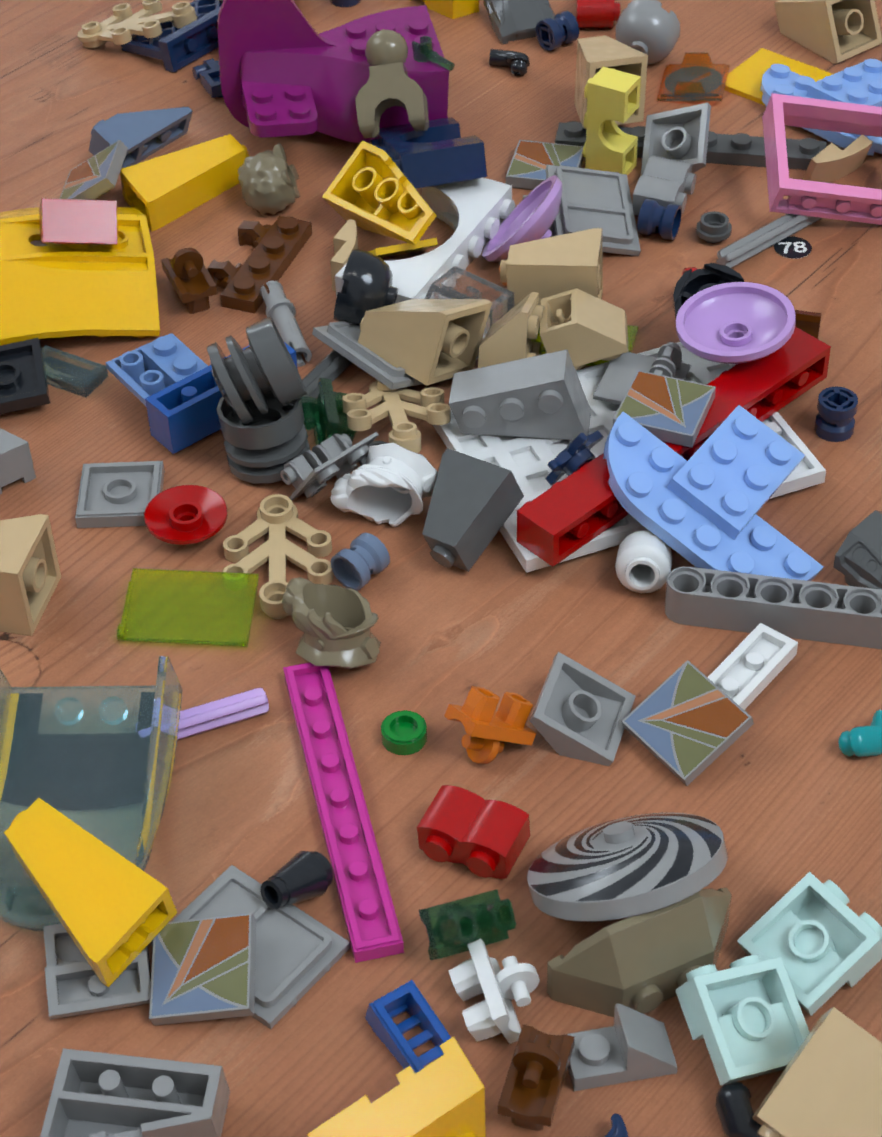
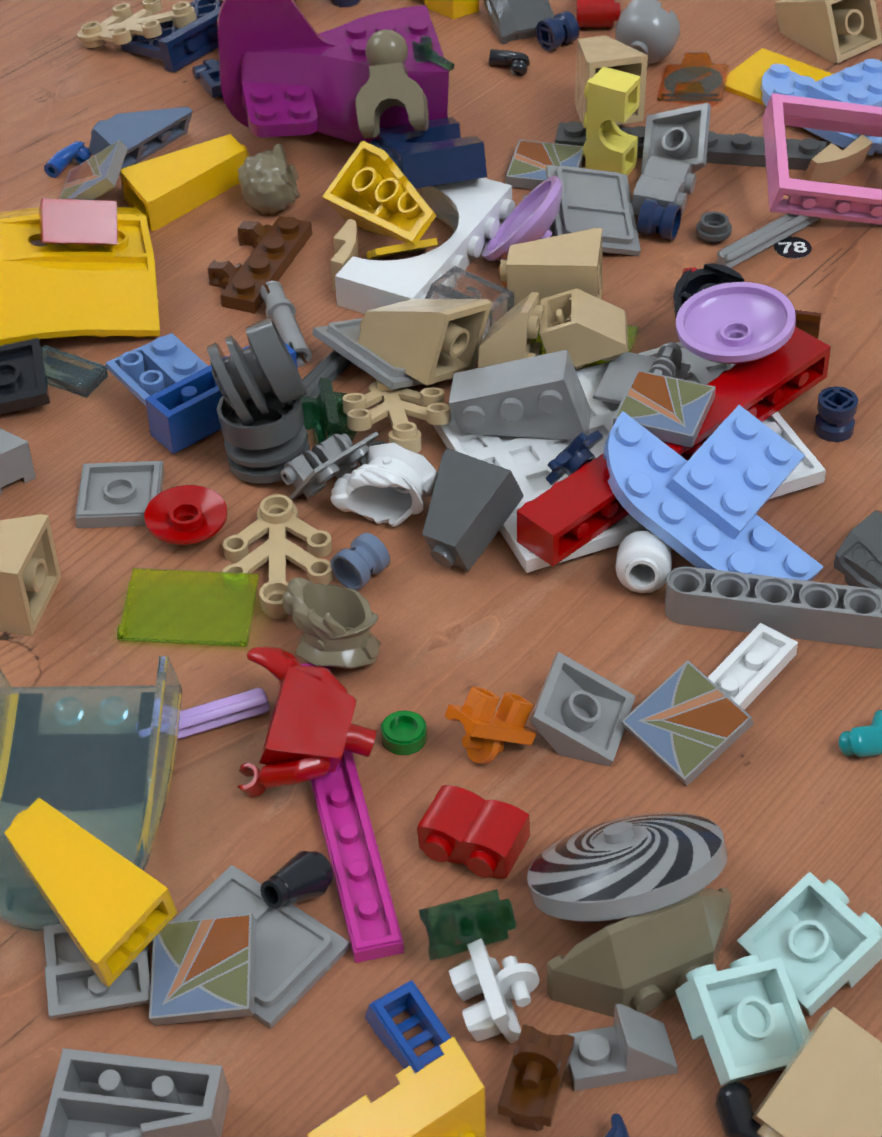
reddish brown hips [161,248,218,314] -> none
black cylinder [334,249,399,326] -> none
none -> blue arm [44,141,92,178]
none -> red torso [237,646,376,797]

